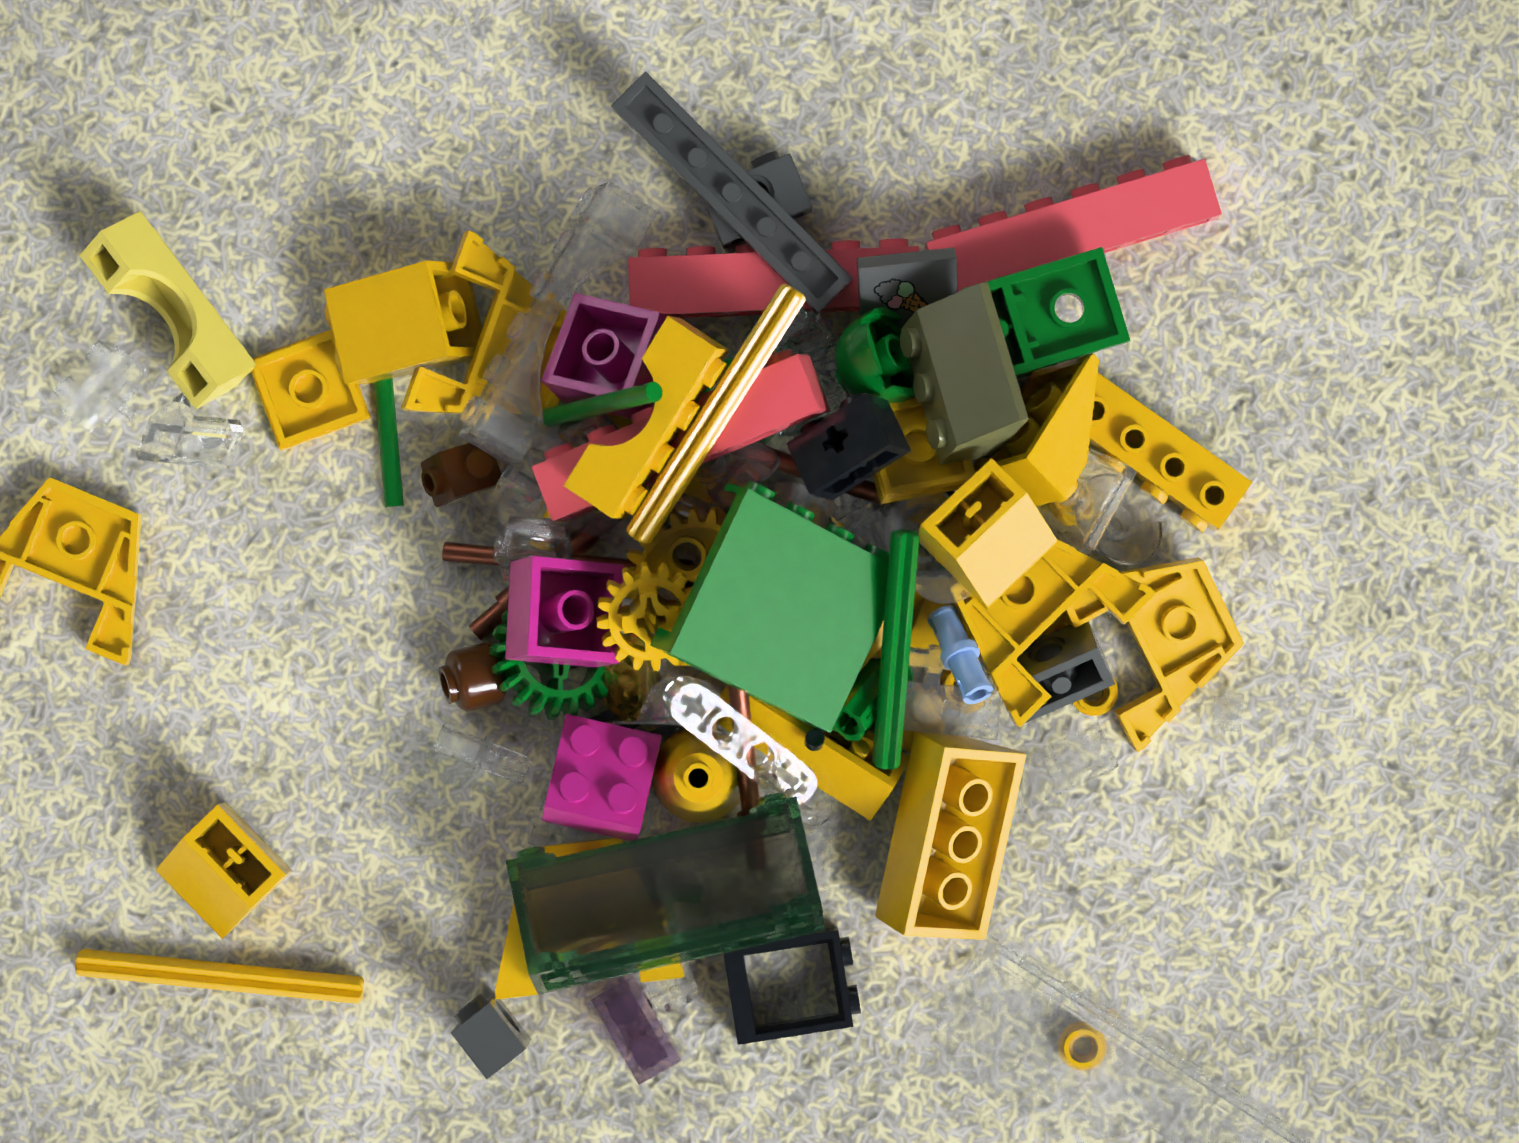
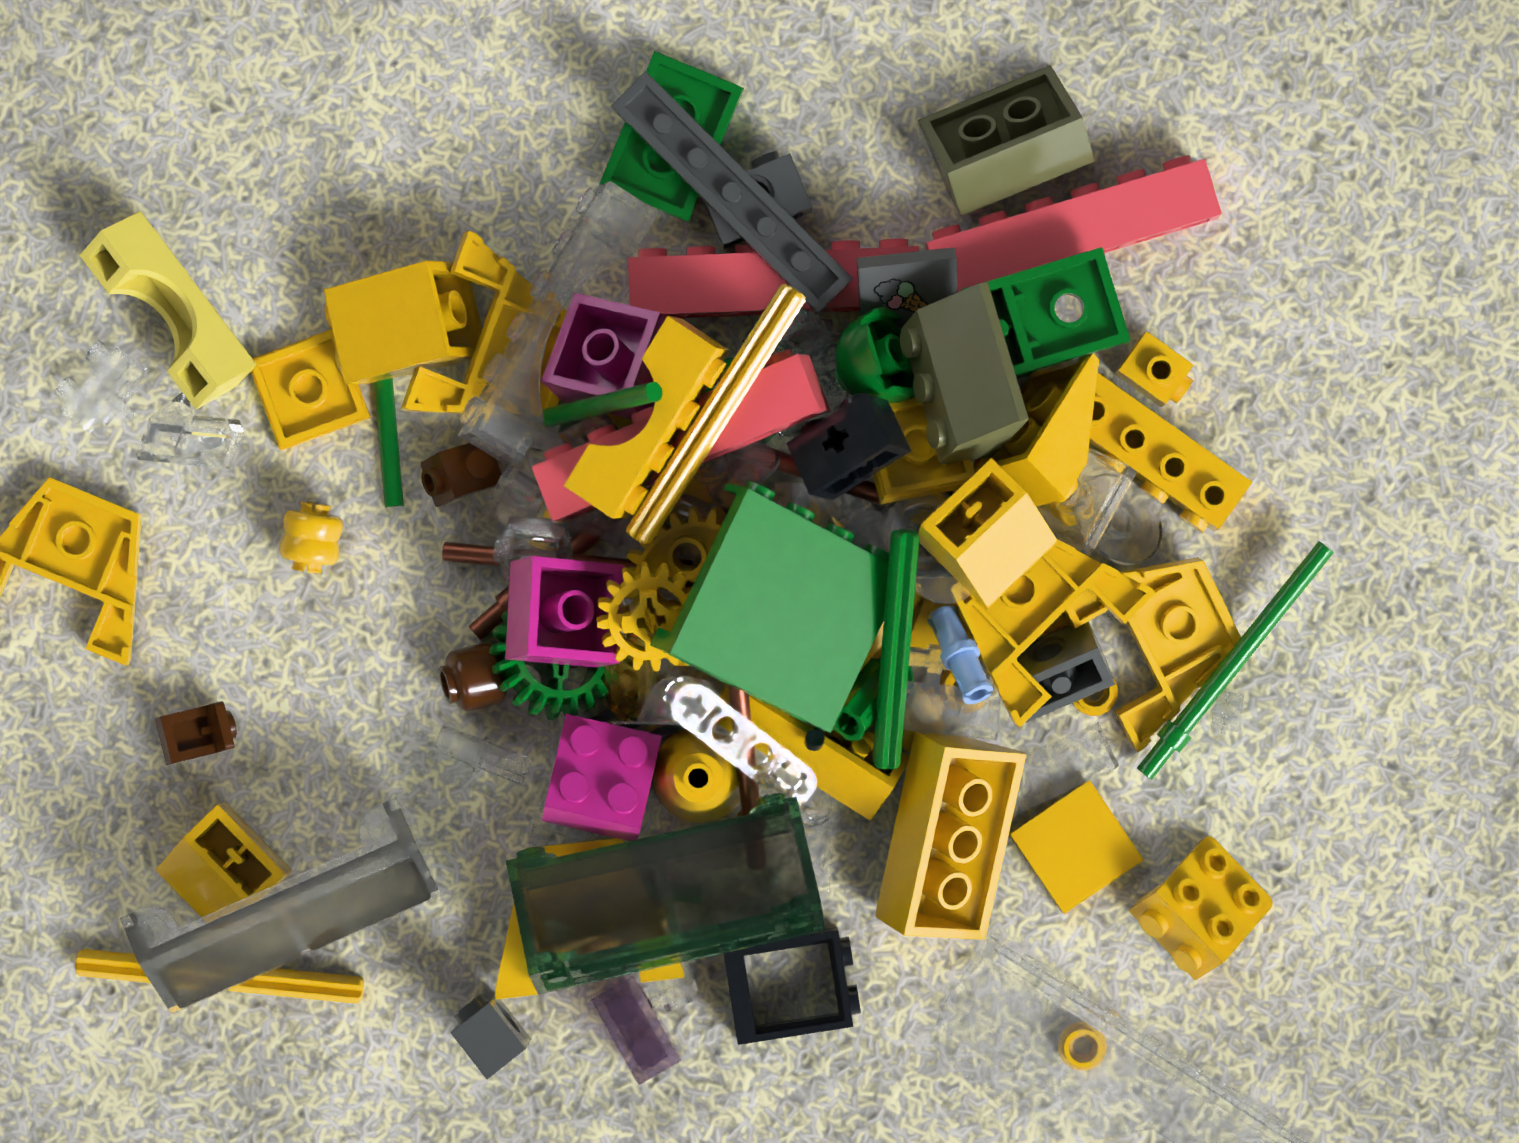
none -> windscreen [120,797,442,1014]
none -> reddish brown bracket [155,701,237,765]
none -> yellow piece [279,501,343,573]
none -> green plate [599,51,744,223]
none -> olive slope [918,65,1095,216]
none -> yellow tile [1009,779,1144,914]
none -> yellow brick [1114,331,1194,407]
none -> yellow bracket [1128,836,1273,980]
none -> green bar [1137,541,1334,780]

